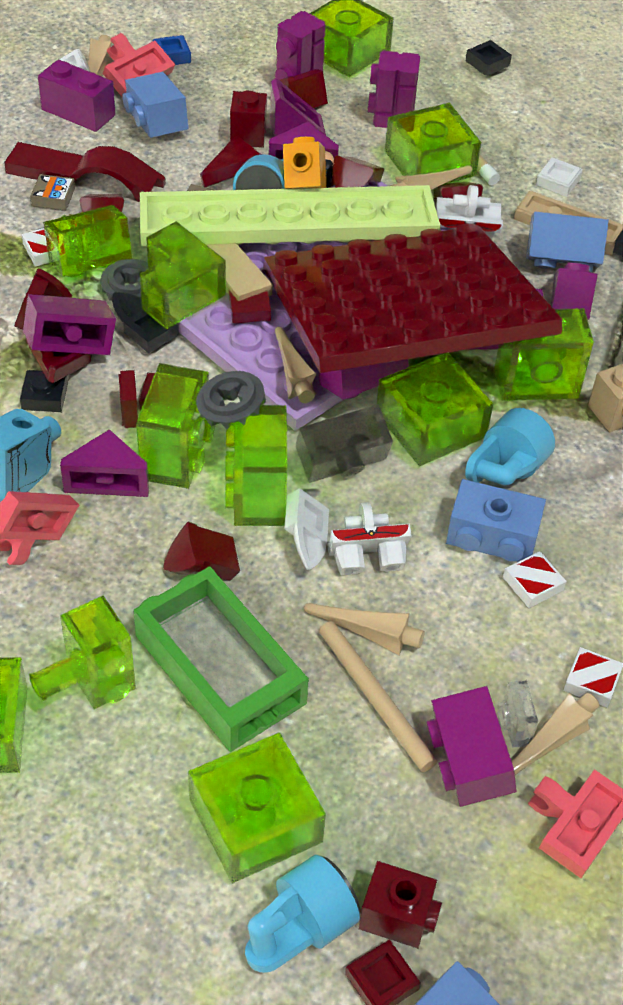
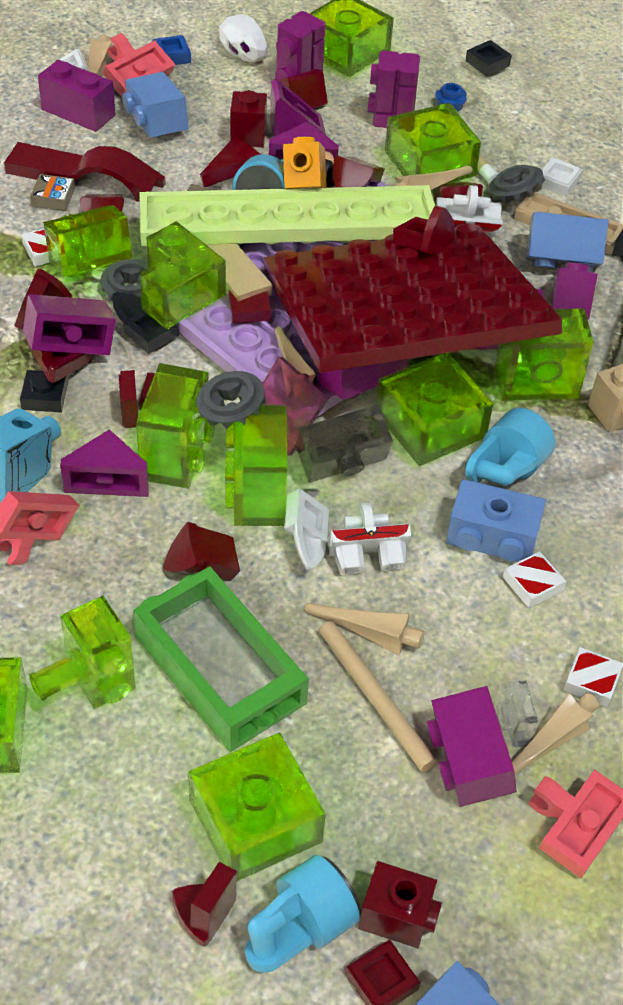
none -> dark red tile [172,862,237,946]
none -> white rock [219,14,267,63]
none -> clear pink piece [247,357,329,456]
none -> dark red tile [393,206,455,254]
none -> blue plate [435,83,467,113]
none -> dark grey gear [488,165,545,204]

